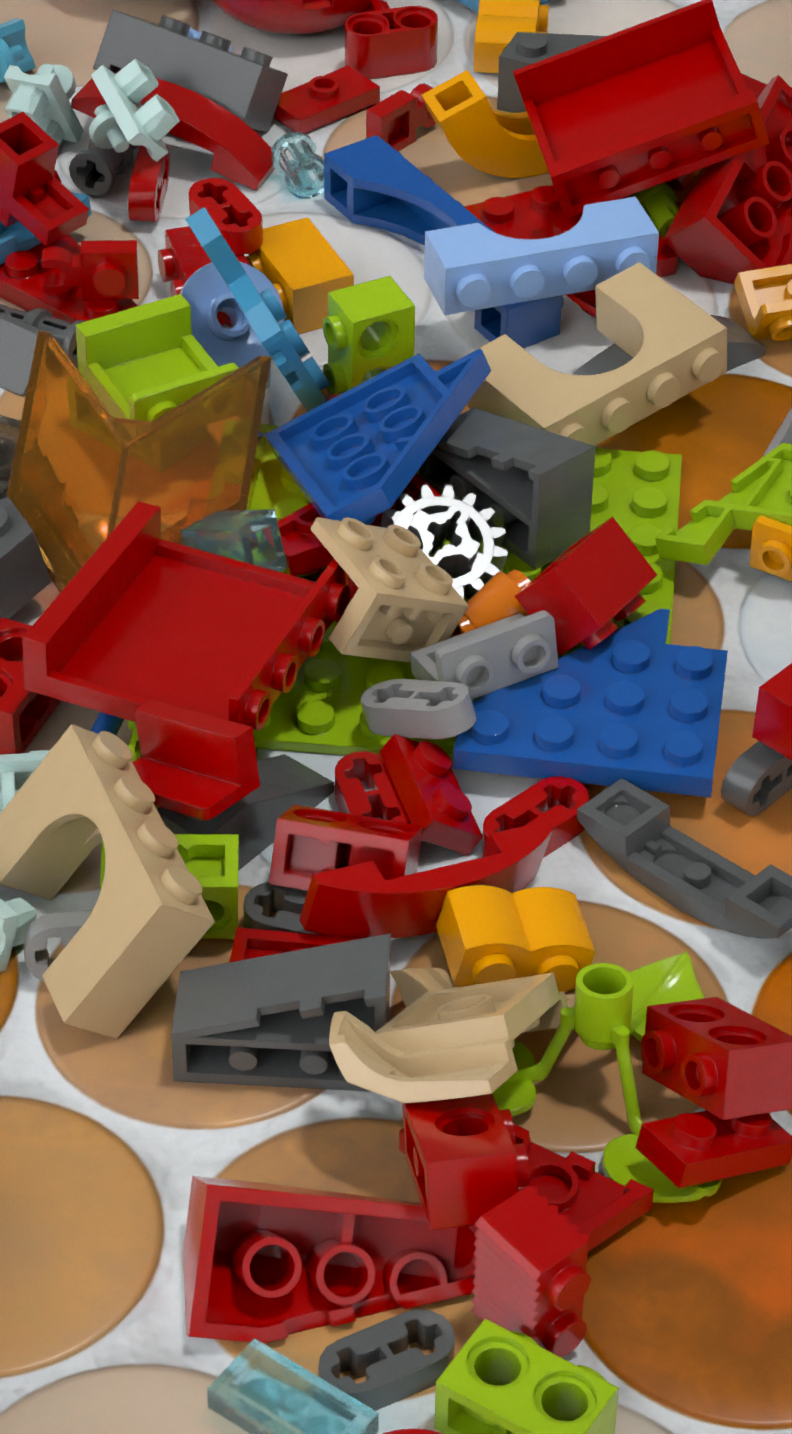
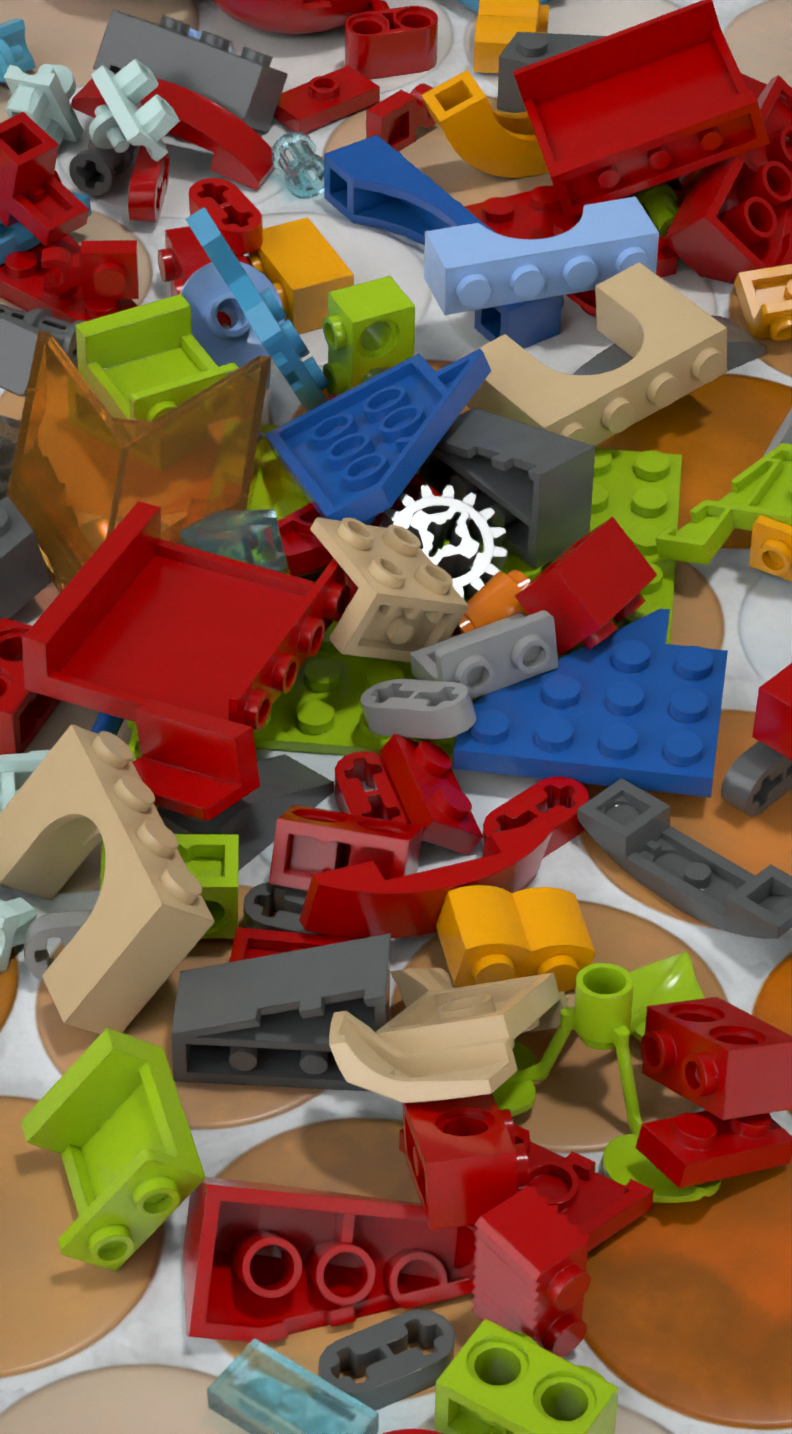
none -> lime panel [21,1028,206,1271]

